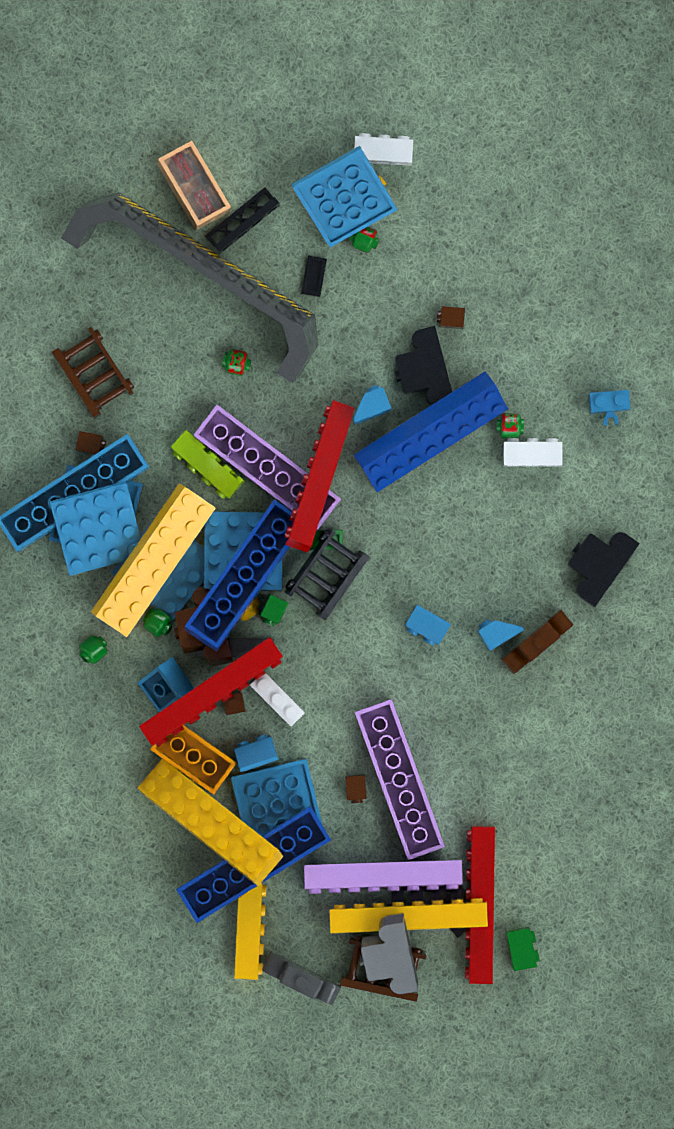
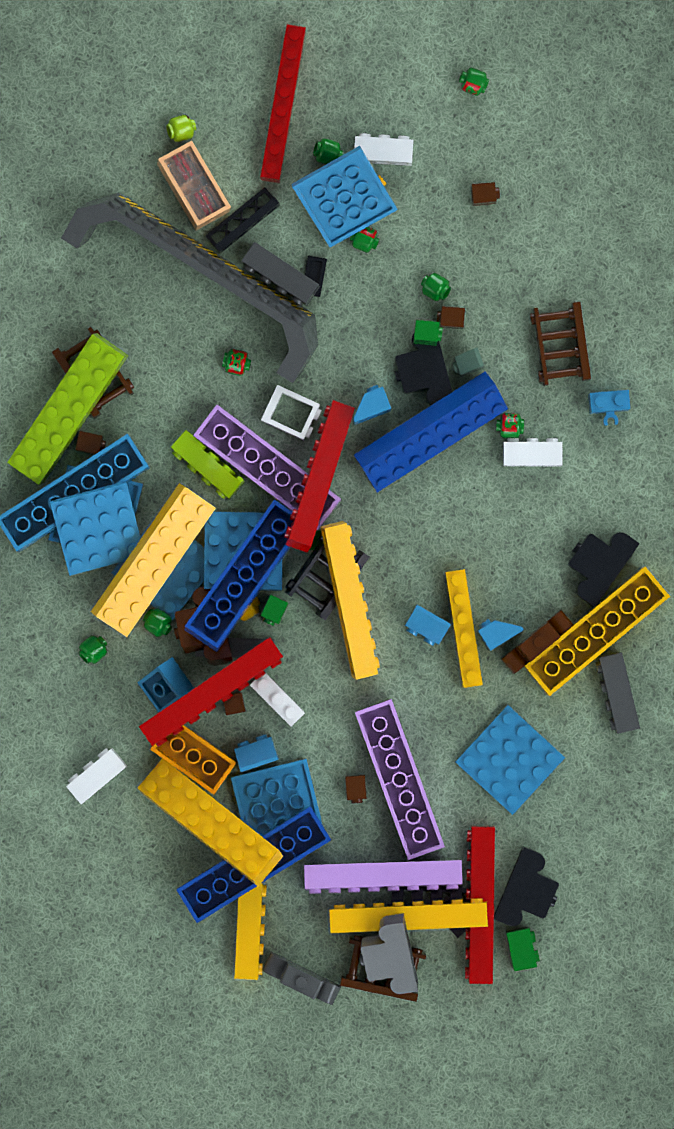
none -> lime brick [7,333,129,485]
none -> white brick [66,748,127,804]
none -> lime head [166,115,196,142]
none -> dark grey brick [242,242,320,306]
none -> red brick [260,24,306,183]
none -> white window [261,385,322,441]
none -> green head [313,138,343,165]
none -> yellow brick [320,521,380,680]
none -> green brick [413,320,443,346]
none -> green head [421,273,451,302]
none -> yellow brick [445,569,483,688]
none -> sand green slope [452,347,484,377]
none -> dark azure plate [455,705,565,815]
none -> green head [459,67,489,96]
none -> reddish brown brick [471,182,500,206]
none -> black brick [494,846,559,926]
none -> yellow brick [524,567,670,696]
none -> reddish brown fence [530,302,591,386]
none -> dark grey brick [595,652,640,734]

